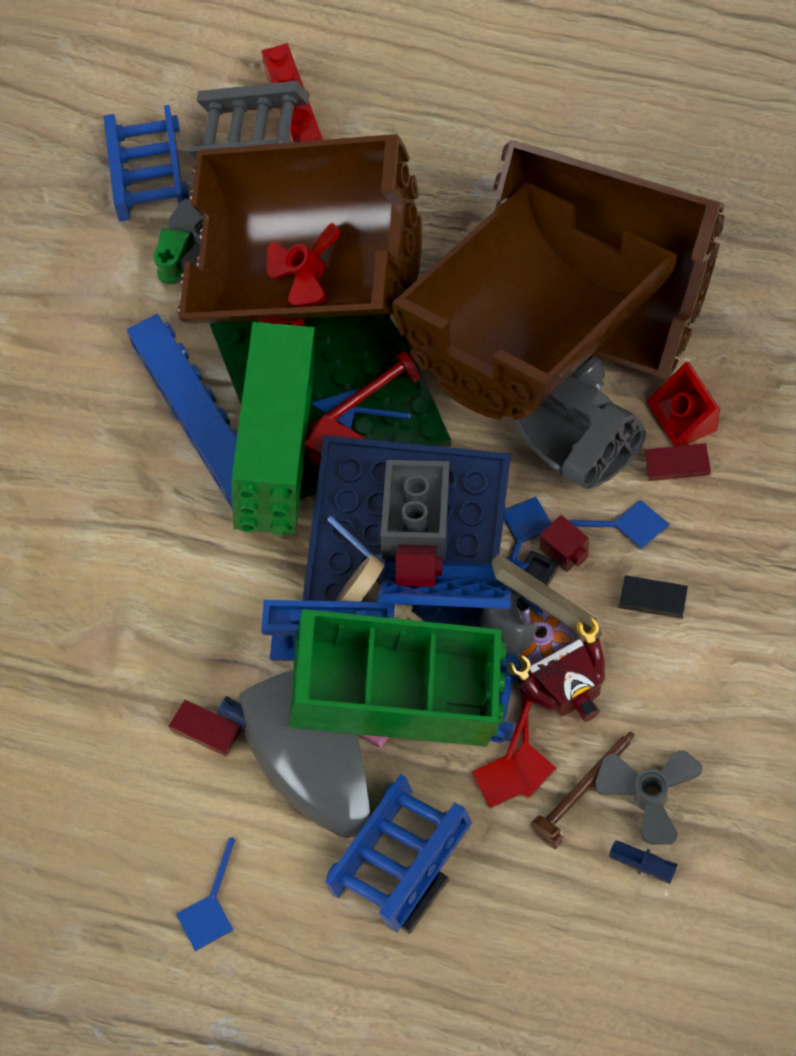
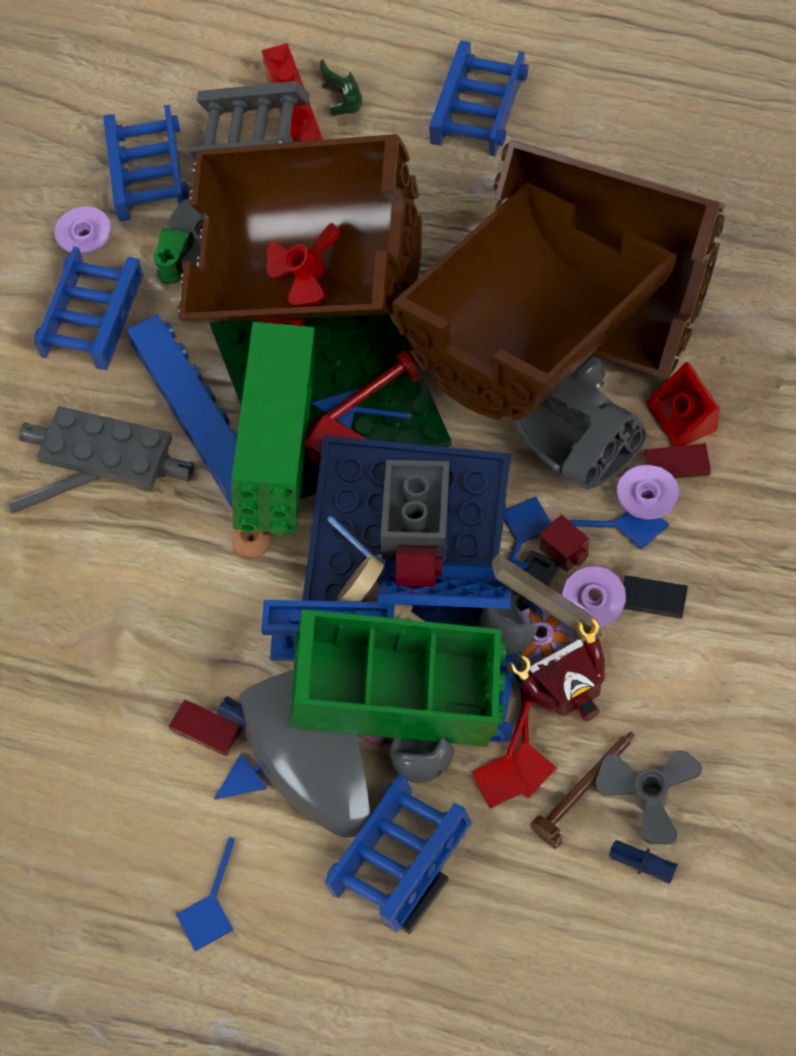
none -> dark grey bar [8,472,98,513]
none -> dark grey plate [19,406,195,489]
none -> blue fence [34,246,144,370]
none -> lavender dish [54,206,111,255]
none -> blue piece [214,753,268,800]
none -> nougat plate [232,529,271,558]
none -> dark green piece [320,59,362,116]
none -> dark grey piece [390,738,455,783]
none -> blue fence [429,40,529,157]
none -> lavender dish [562,565,626,627]
none -> lavender dish [617,465,679,520]

